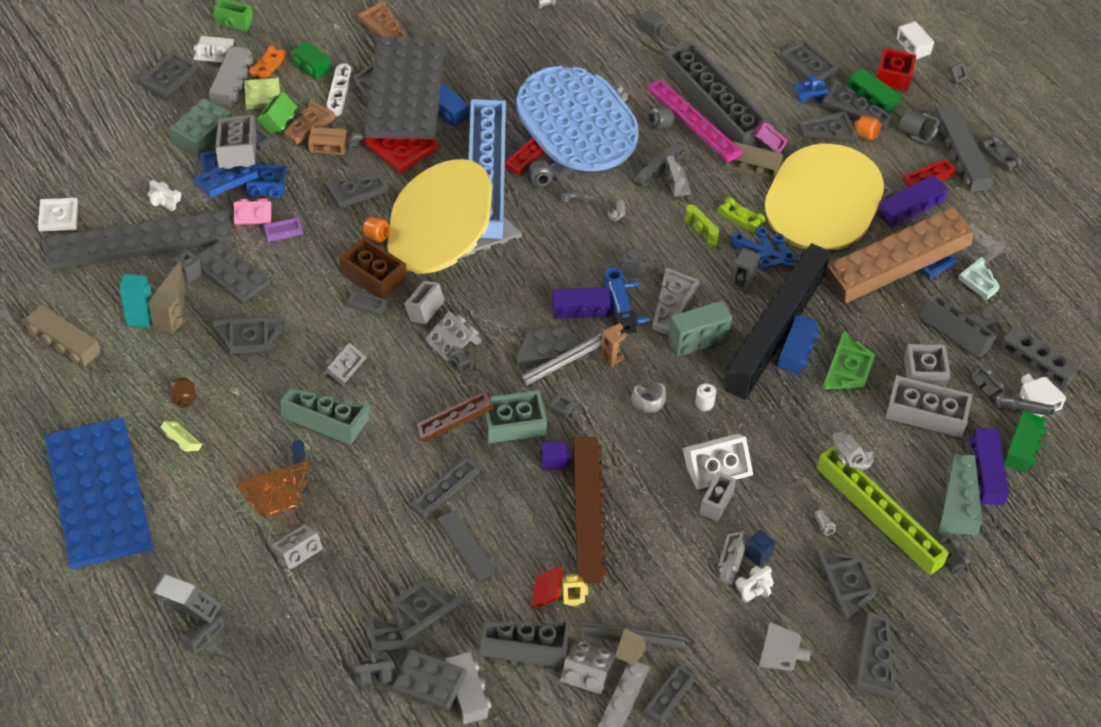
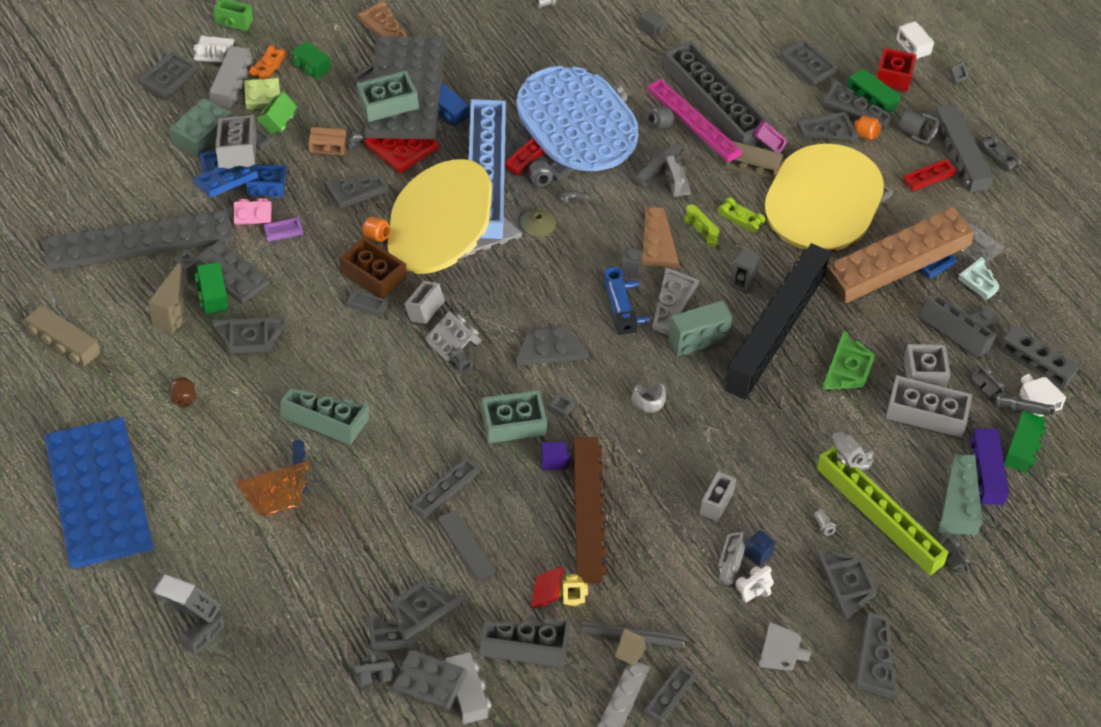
white plate [38,198,78,231] -> none
teal brick [119,274,152,327] -> none
white hips [147,180,181,211] -> none
yellowish green plate [161,421,202,452] -> none
light grey bracket [271,524,323,570] -> none
medium nougat wing [284,100,335,145] -> none
light grey bracket [322,343,367,386] -> none
white beam [327,64,351,116] -> none
reddish brown plate [417,390,494,443] -> none
light grey axle [522,334,602,385] -> none
dark purple brick [552,287,611,319] -> none
light grey bracket [560,641,615,694] -> none
medium nougat hinge [600,323,627,368] -> none
light grey arm [608,200,625,221] -> none
white slope [683,434,753,490] -> none
white brick [695,384,716,412] -> none
blue plant [730,227,798,270] -> none
blue brick [778,315,820,374] -> none
blue hips [794,75,829,102] -> none
dark purple brick [876,175,947,228] -> none
none -> green brick [194,262,228,315]
none -> sand green brick [356,70,419,122]
none -> olive dish [520,209,556,237]
none -> medium nougat wing [642,206,679,268]

